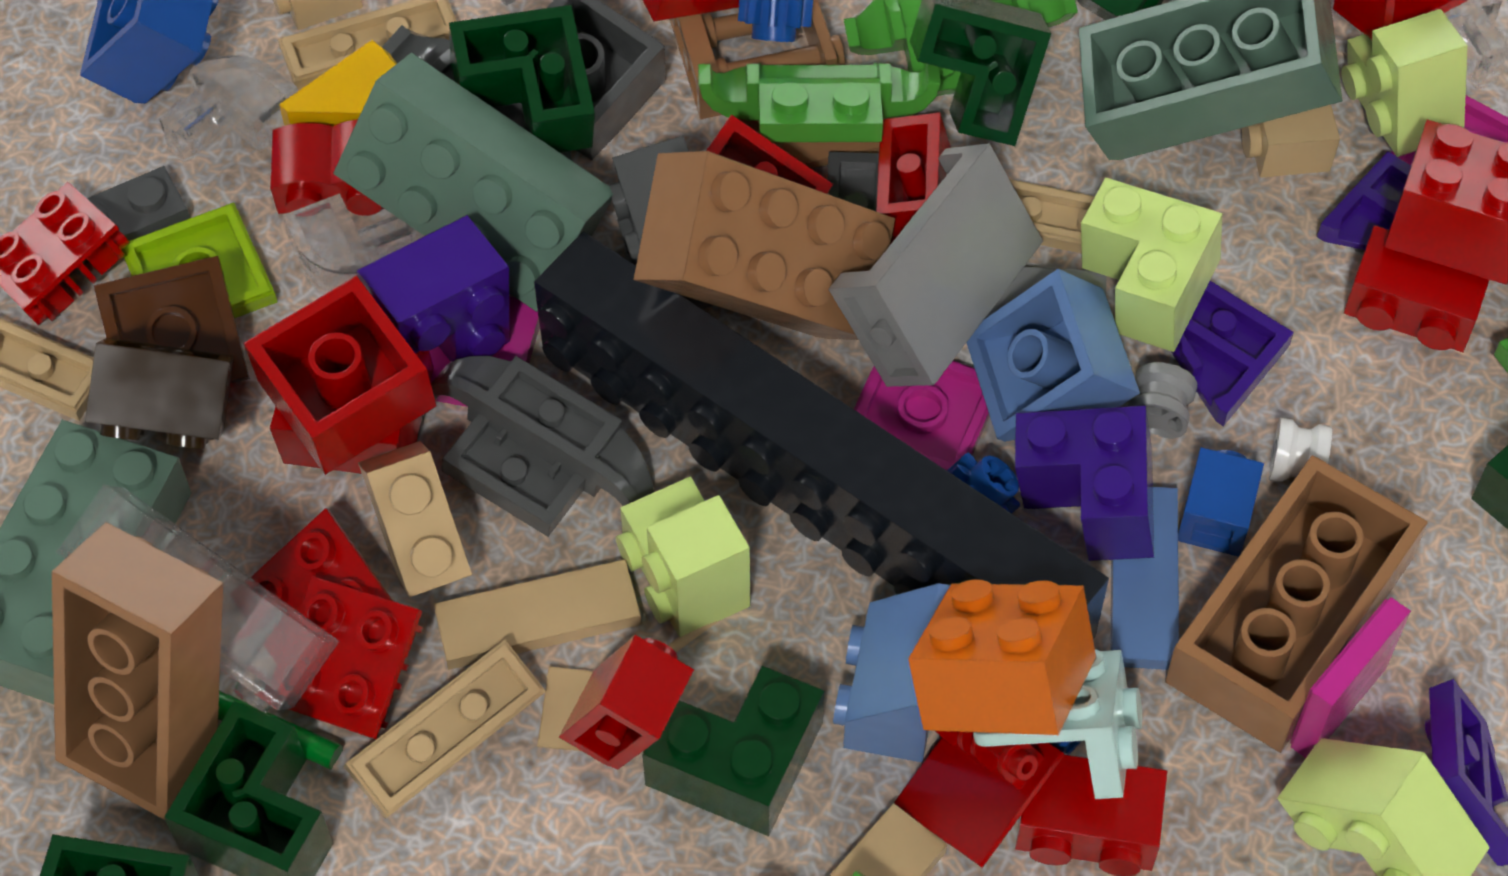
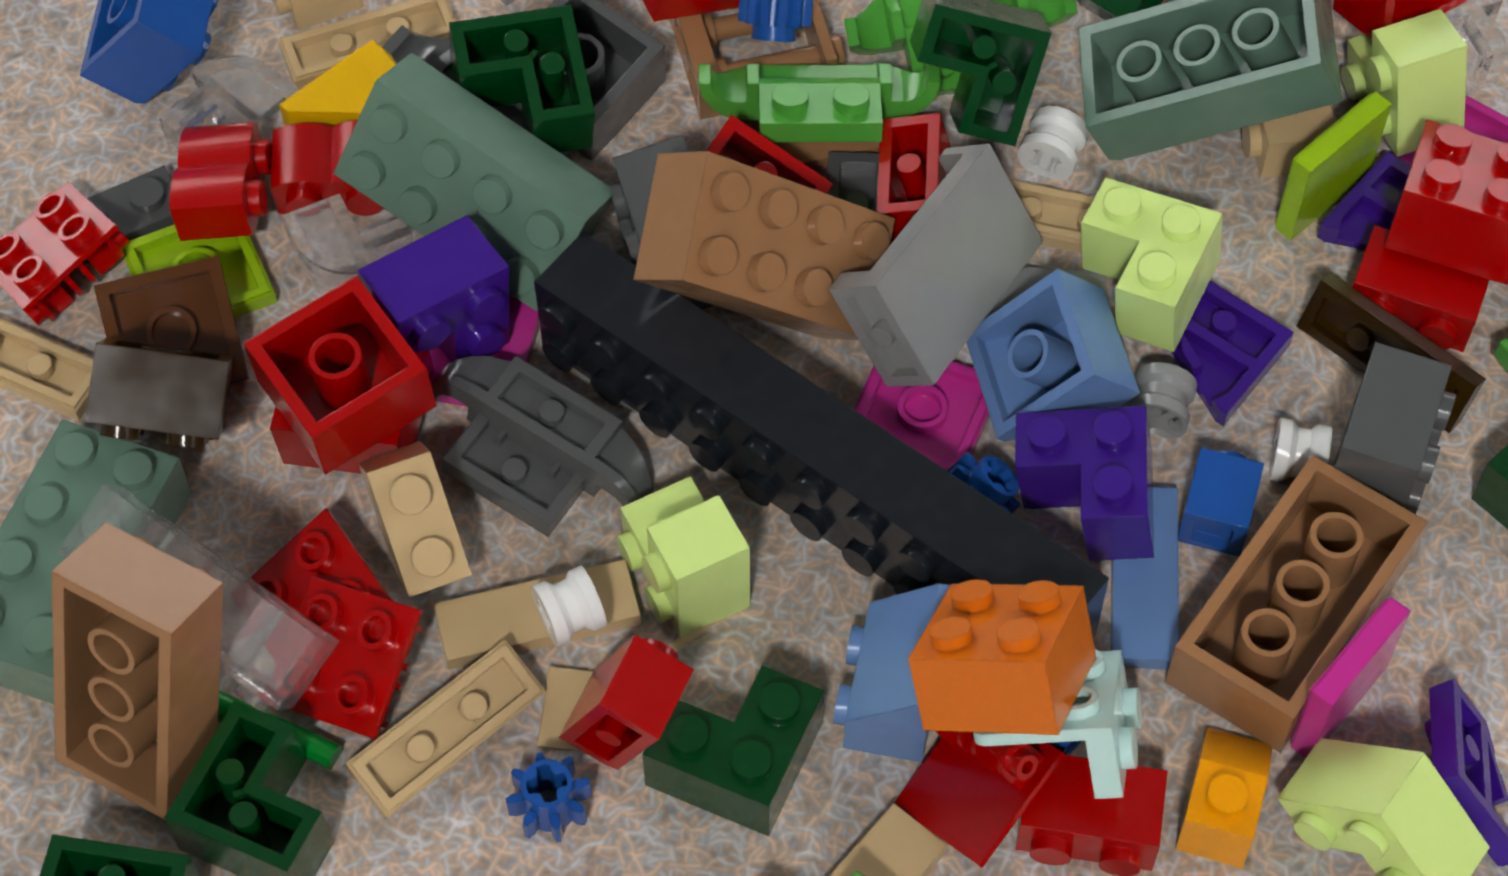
none -> red brick [169,122,272,241]
none -> blue gear [505,752,592,842]
none -> white wheel [531,565,607,647]
none -> white wheel [1017,106,1089,181]
none -> light orange slope [1176,727,1273,869]
none -> lime tile [1275,91,1392,240]
none -> dark brown tile [1296,273,1486,433]
none -> dark grey brick [1333,342,1456,514]

